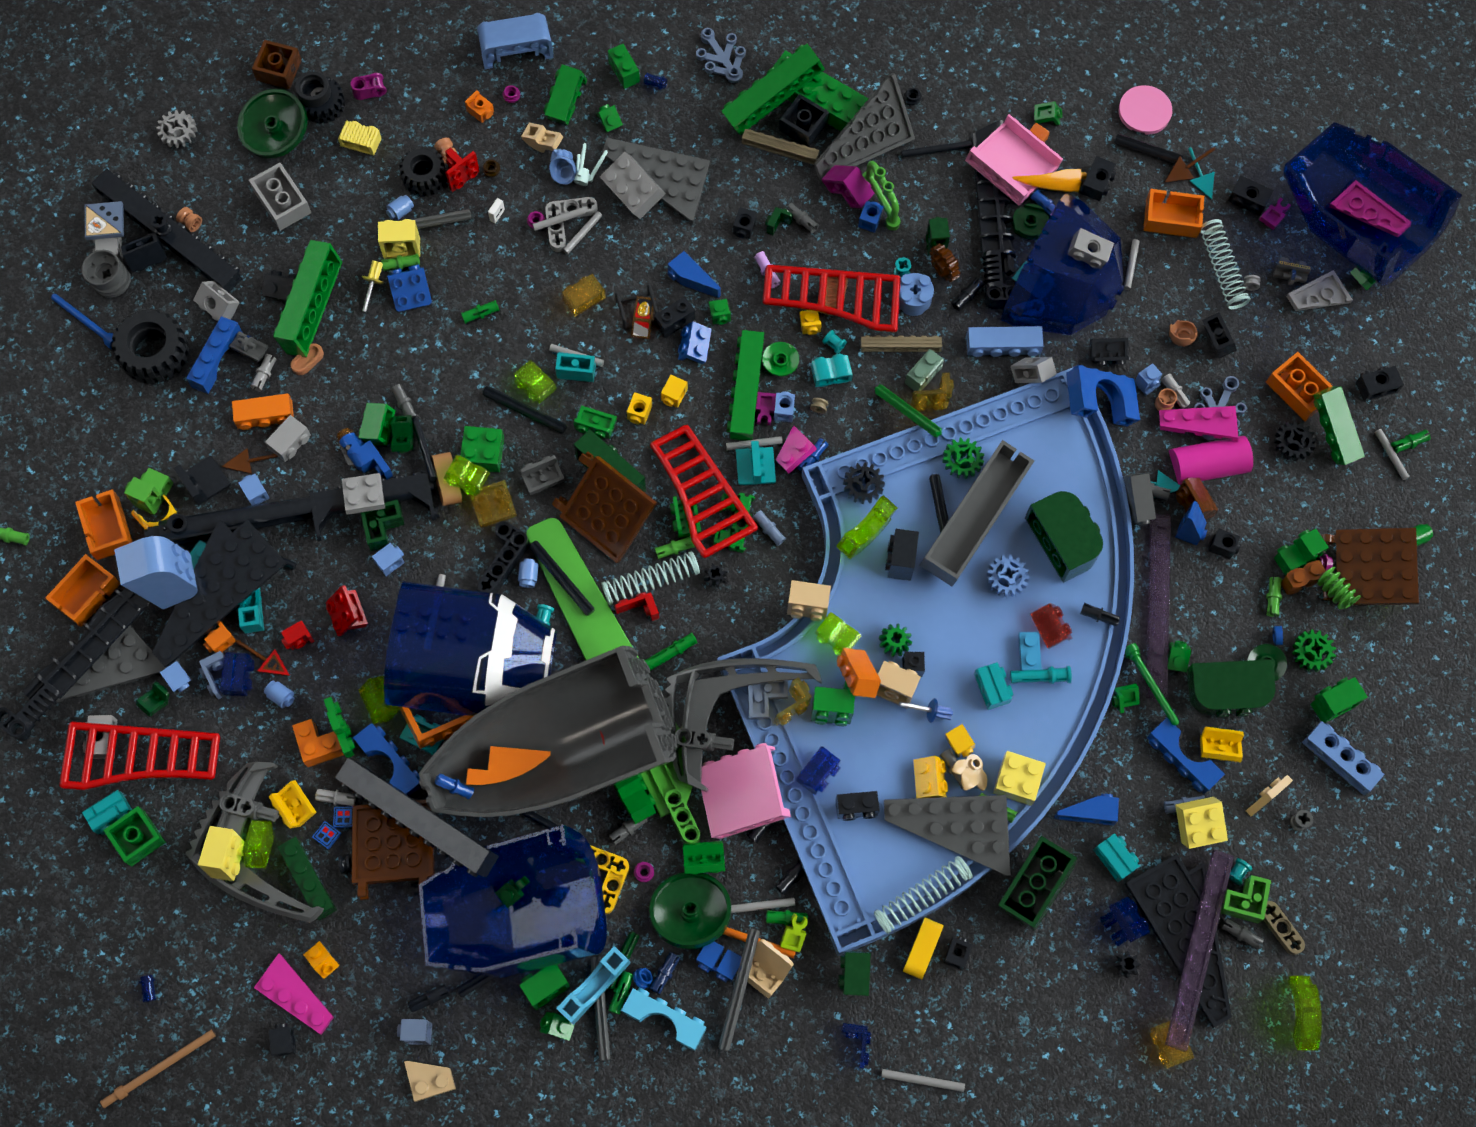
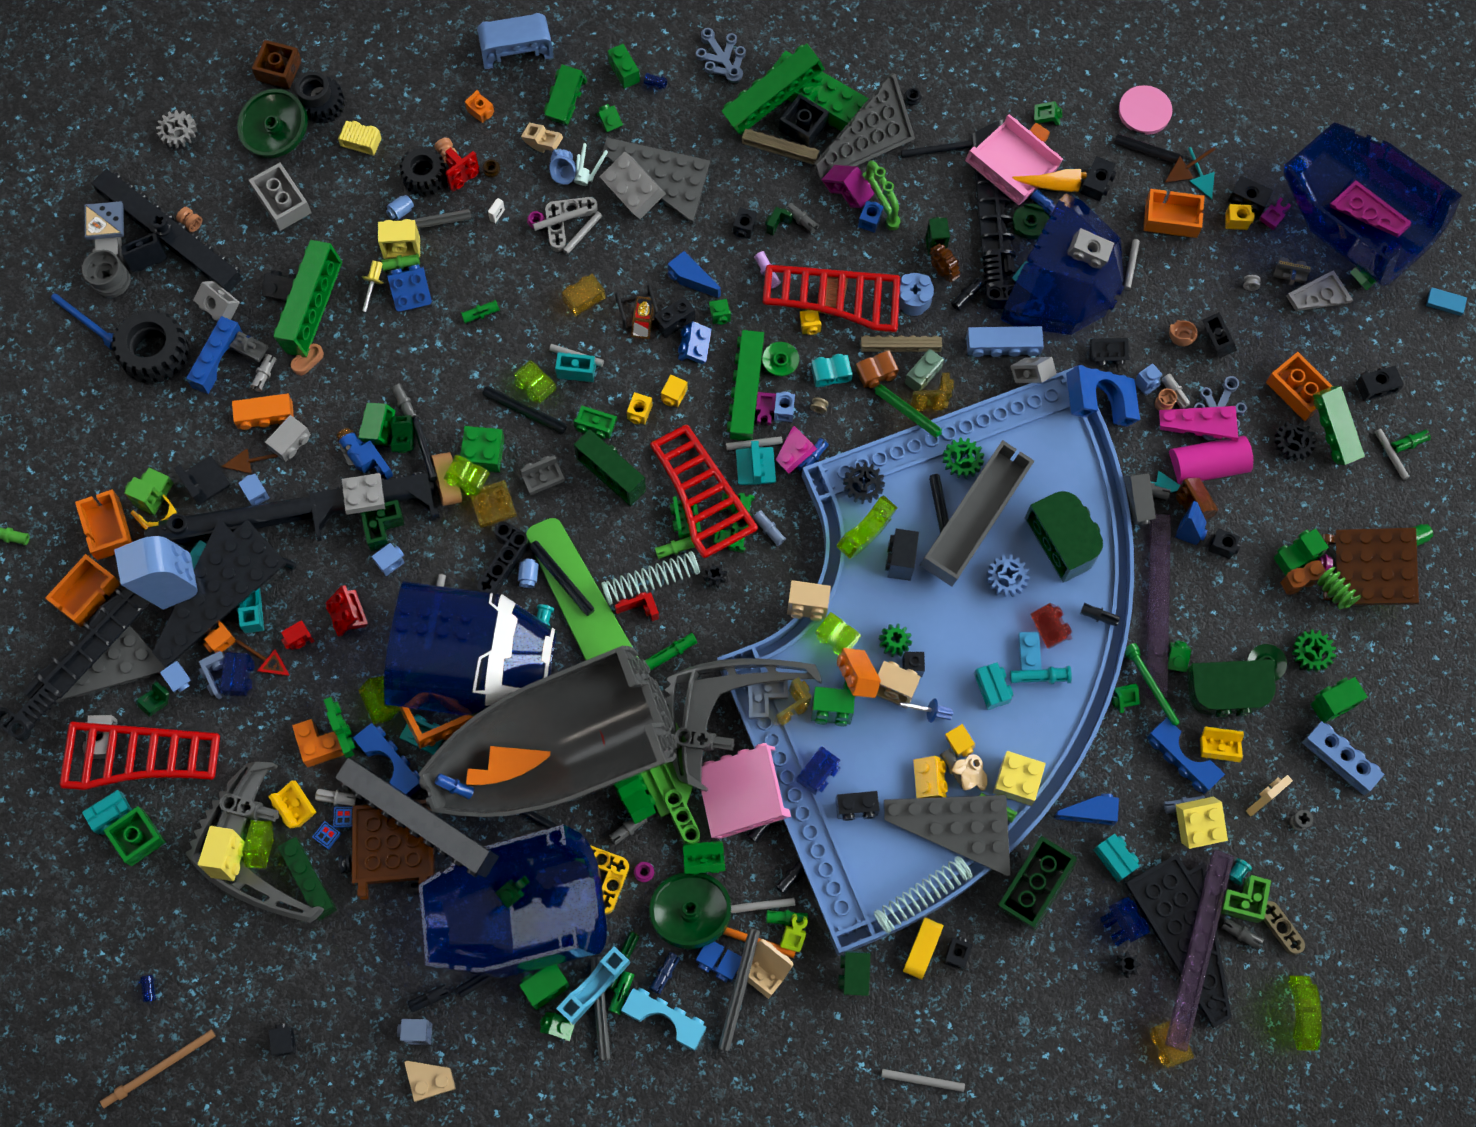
dark pink wing [254,953,334,1035] -> none
medium blue brick [264,680,294,708] -> none
light orange bracket [303,941,339,978] -> none
magenta piece [351,73,387,100] -> none
magenta plate [503,85,520,103] -> none
reddish brown plate [552,452,657,563] -> none
blue plate [633,968,653,989] -> none
teal bush [822,330,847,354] -> none
clear blue bracket [841,1023,871,1070] -> none
teal bush [894,257,911,278] -> none
light aqua piece [1200,219,1251,309] -> none
bright green pin [1266,577,1282,617] -> none
blue tile [1272,626,1283,645] -> none
none -> dark orange brick [855,350,899,388]
none -> yellow brick [1225,204,1254,230]
none -> dark azure tile [1426,287,1467,316]

